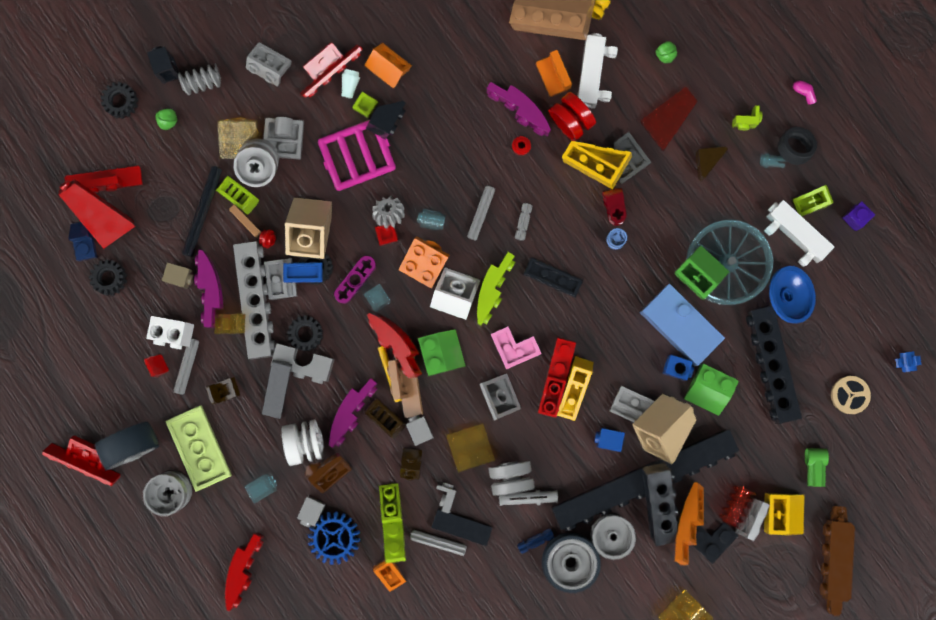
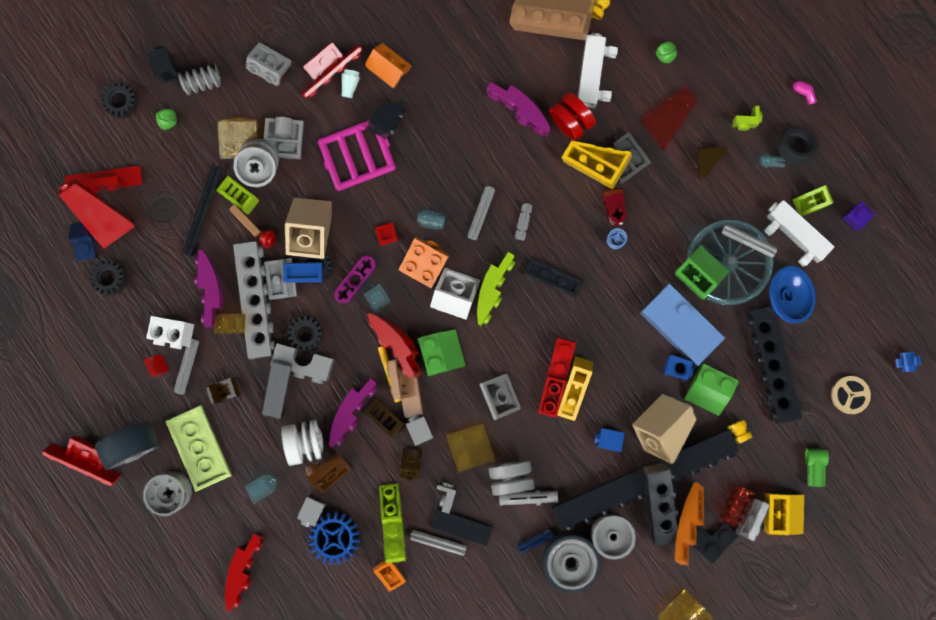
dark tan brick [162,263,194,289] -> none
lime tile [352,92,378,119] -> none
light grey gear [372,195,405,229] -> none
bright pink plate [491,327,541,370] -> none
red plate [512,136,531,155] -> none
orange panel [536,50,572,97] -> none
light grey plate [609,386,655,422] -> none
reddish brown hinge [820,506,855,617] -> none
none -> light grey axle [722,224,777,257]
none -> yellow wheel [727,419,753,444]

